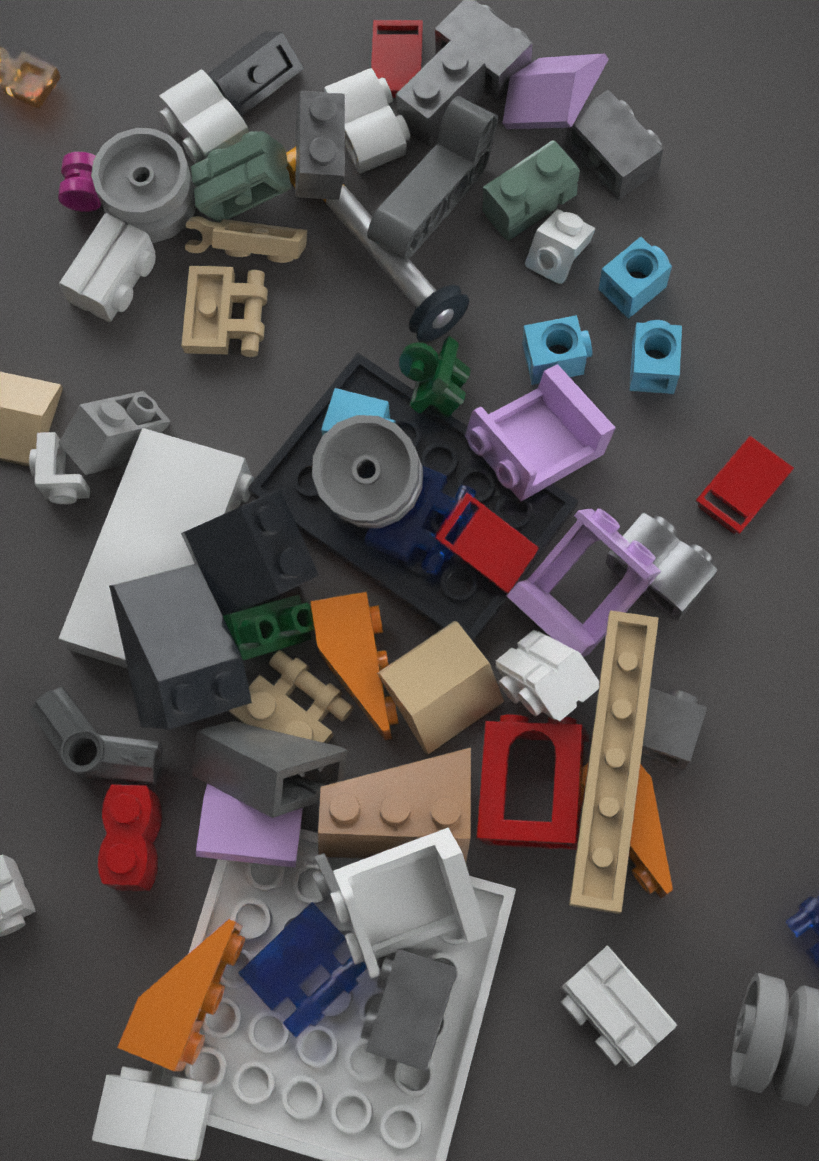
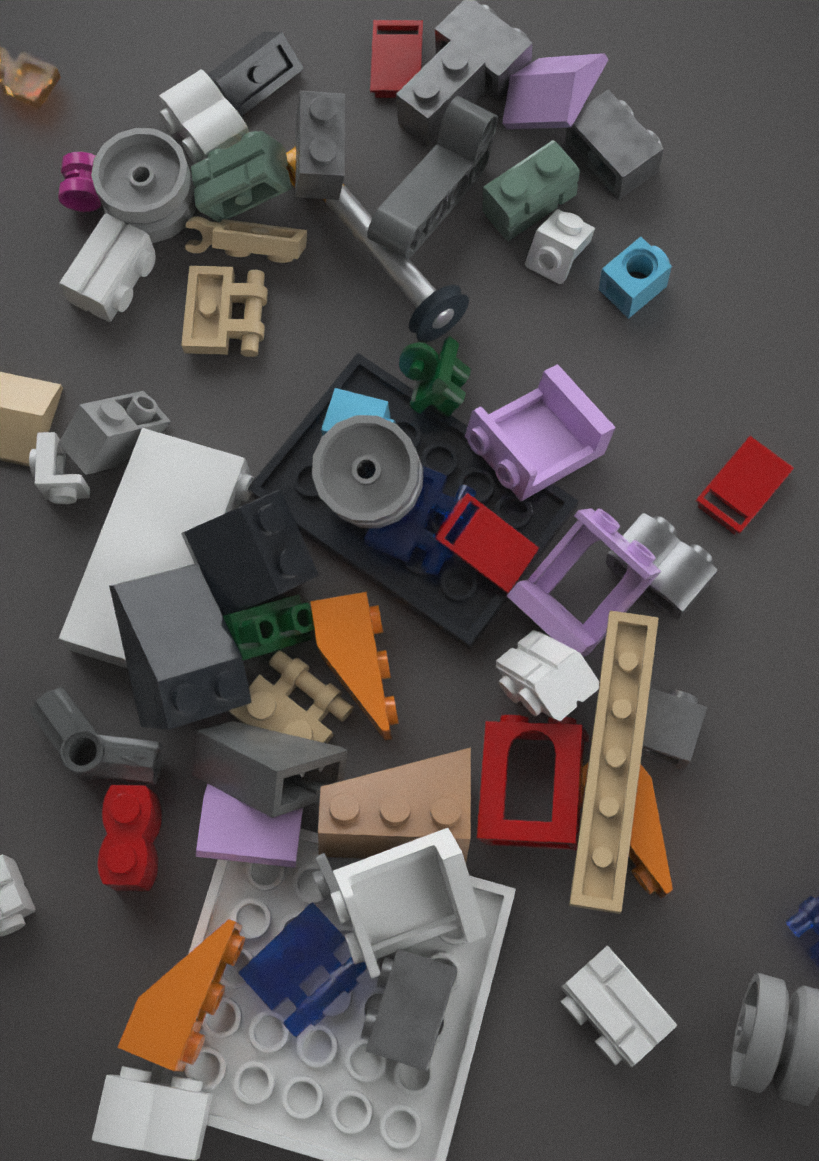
white brick [324,68,410,174] -> none
tan slope [377,621,504,754] -> none
medium azure brick [522,315,592,385] -> none
medium azure brick [629,320,682,394] -> none

